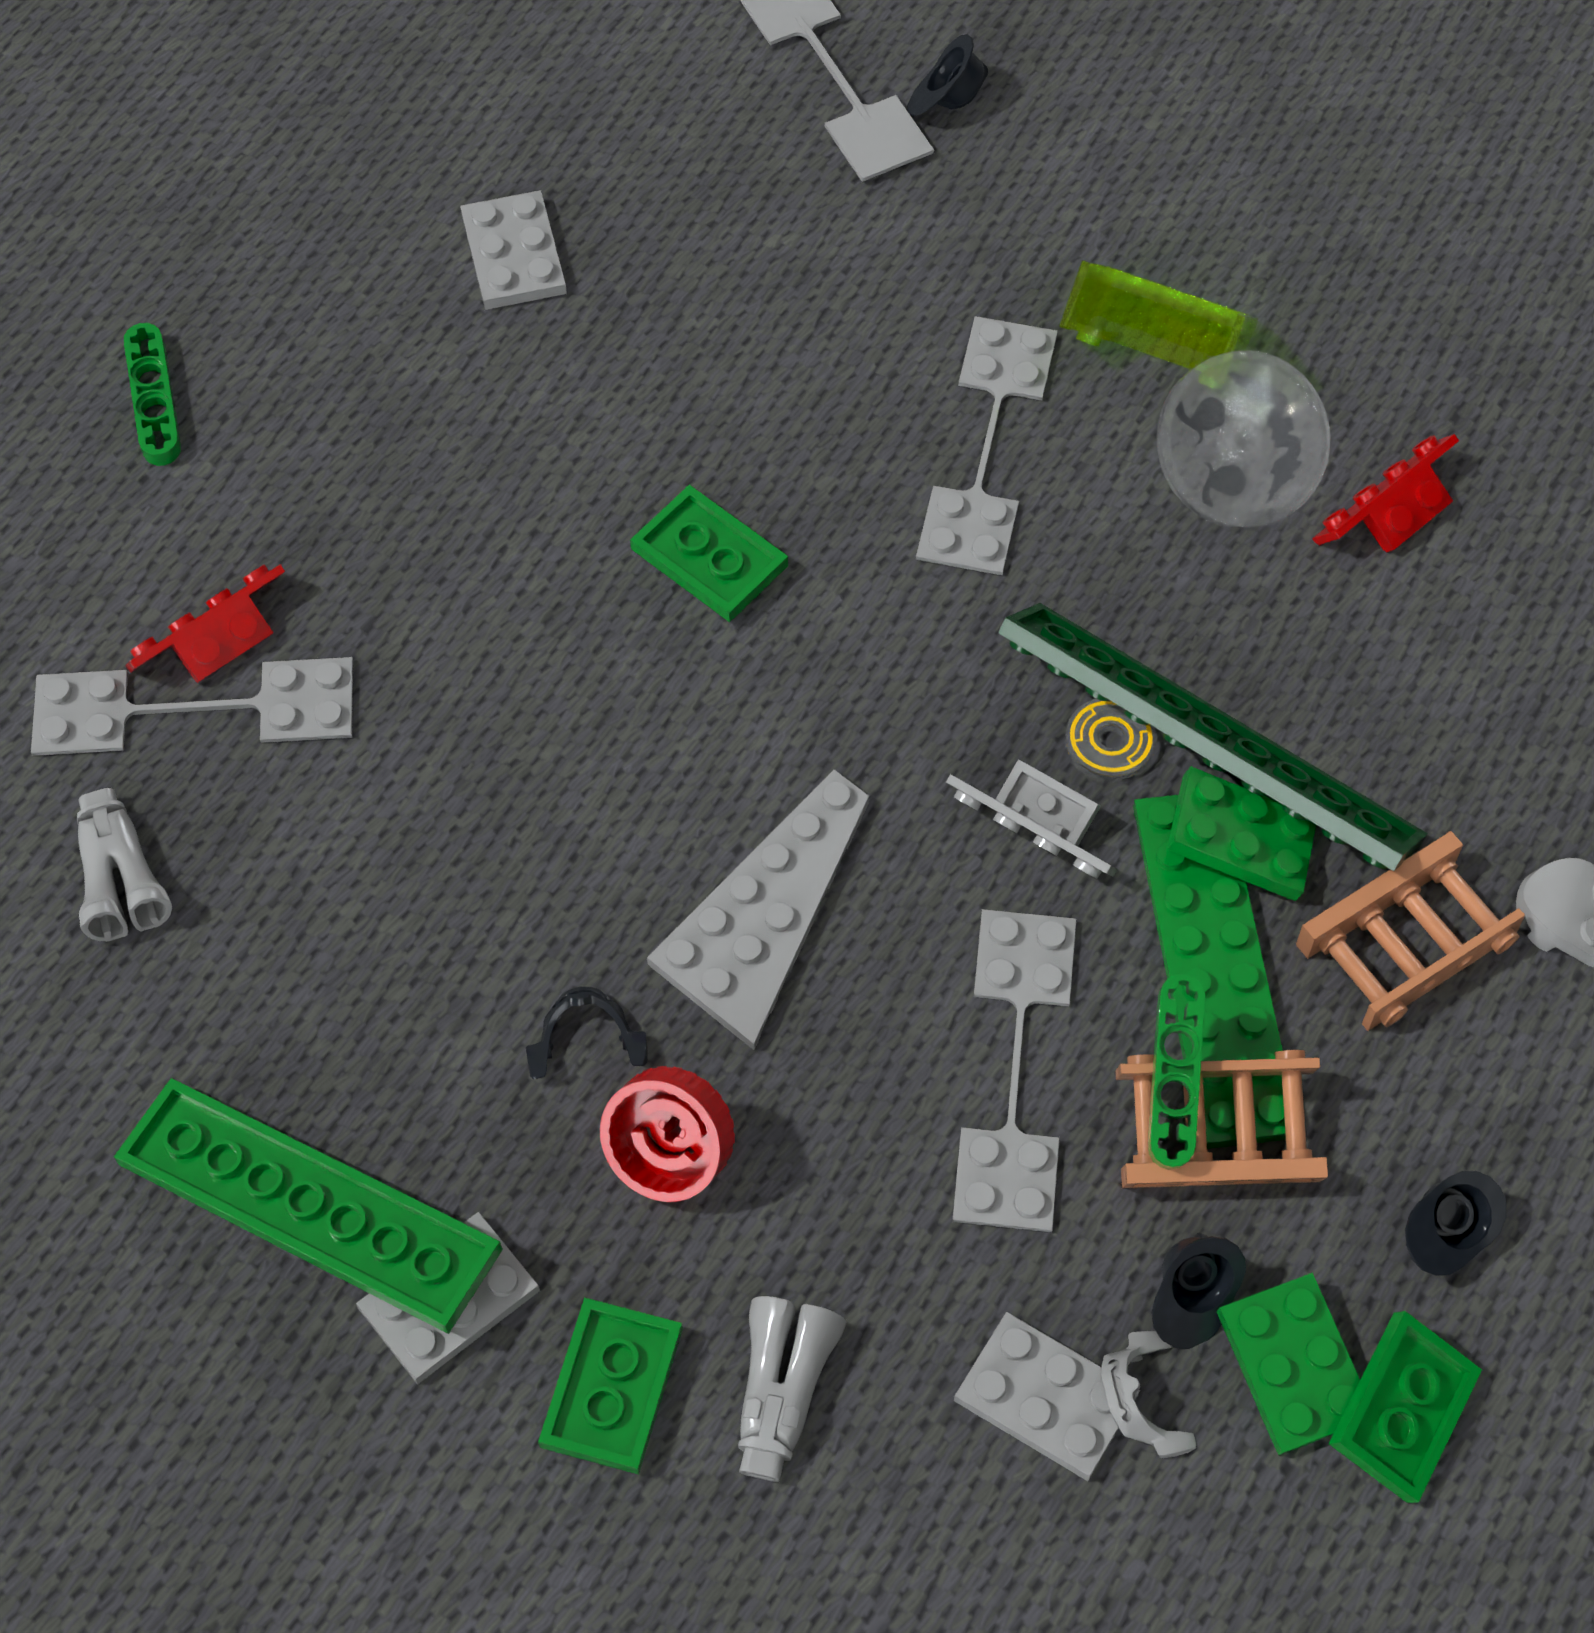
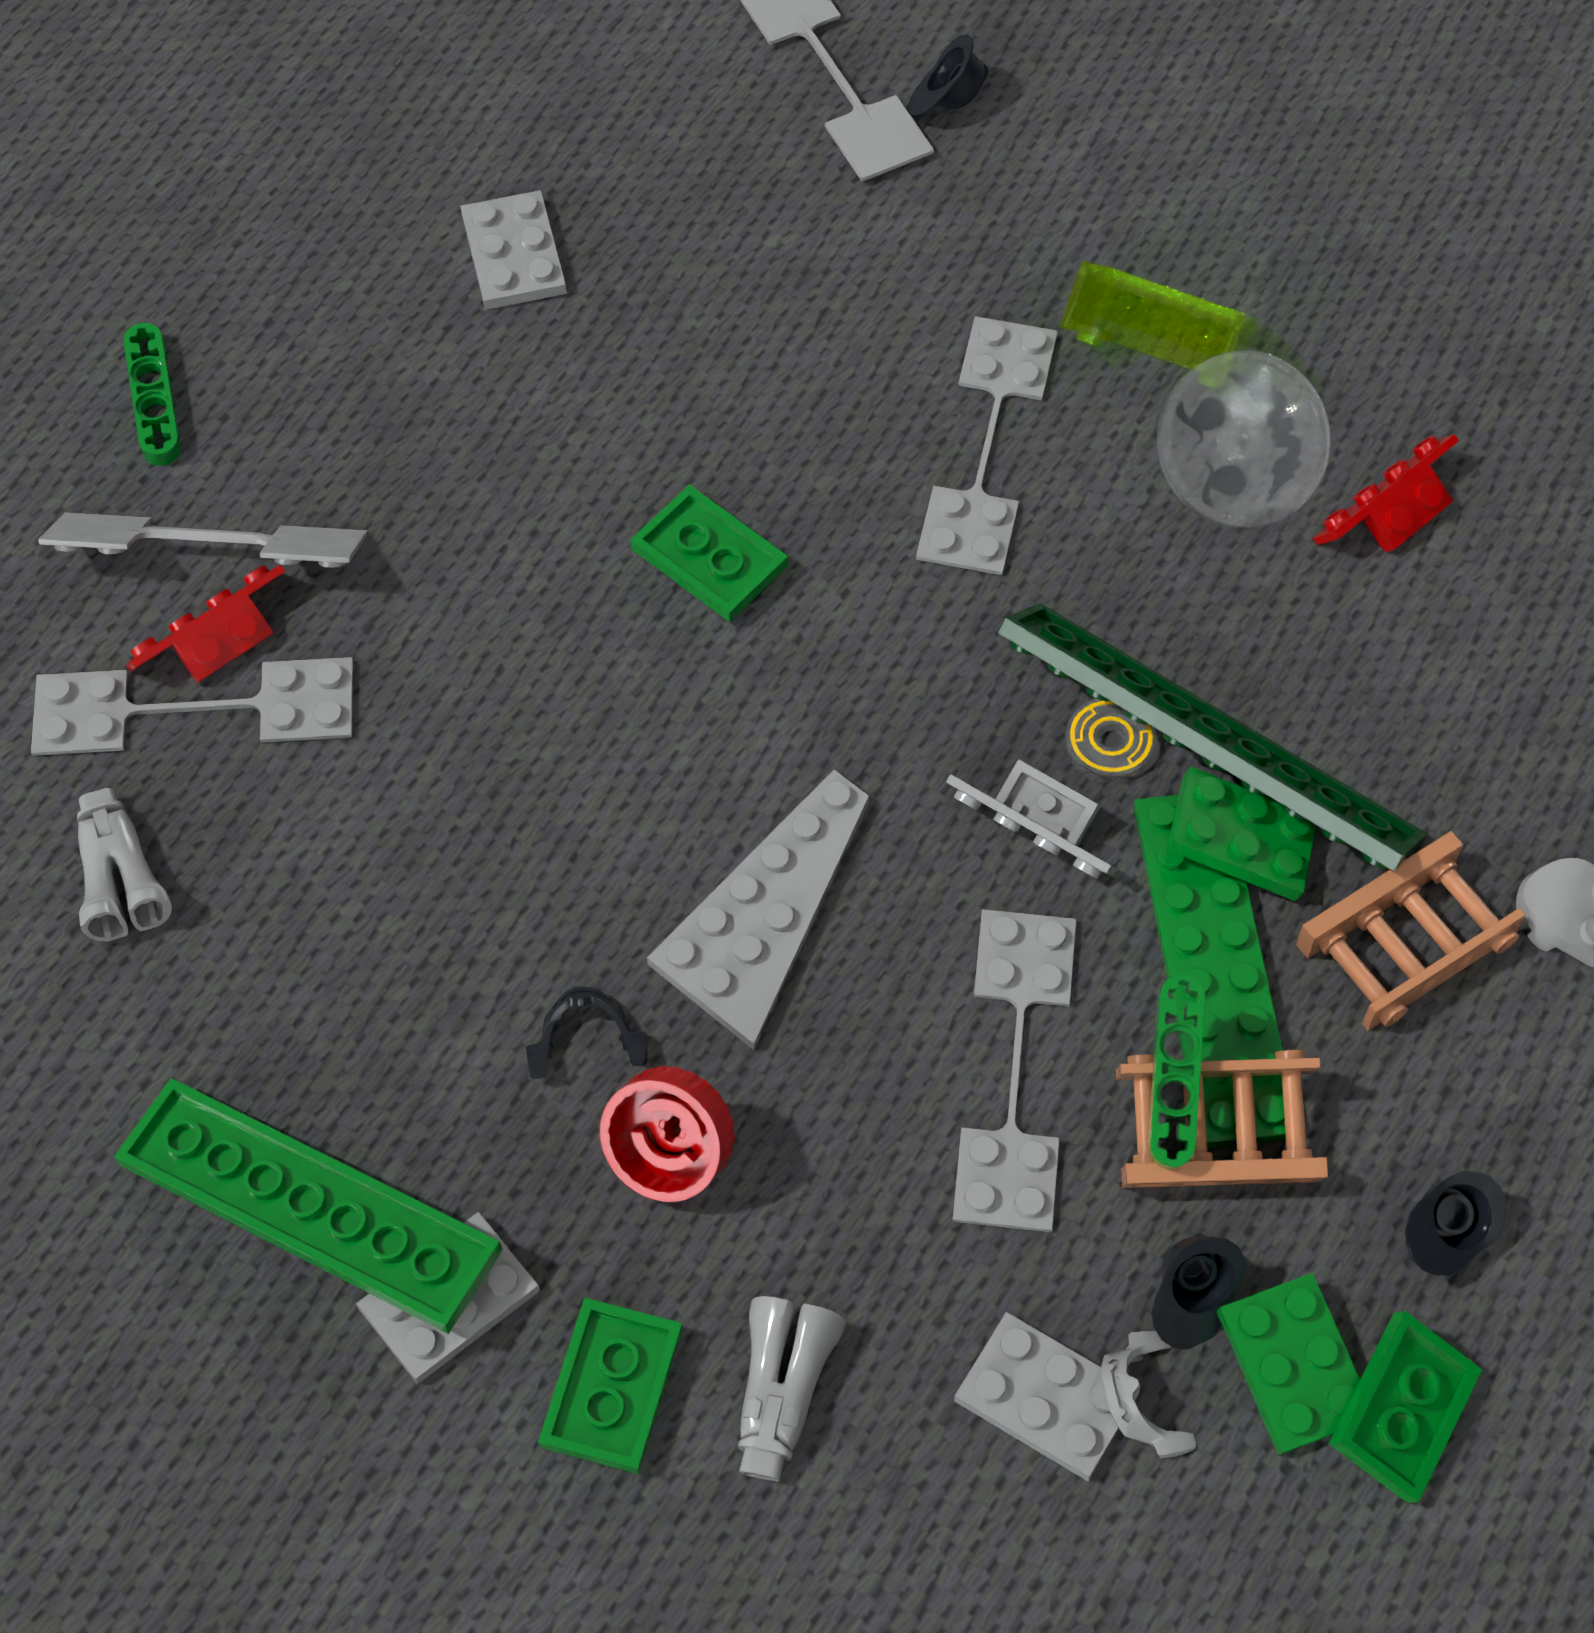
none -> light grey hinge [39,512,367,568]

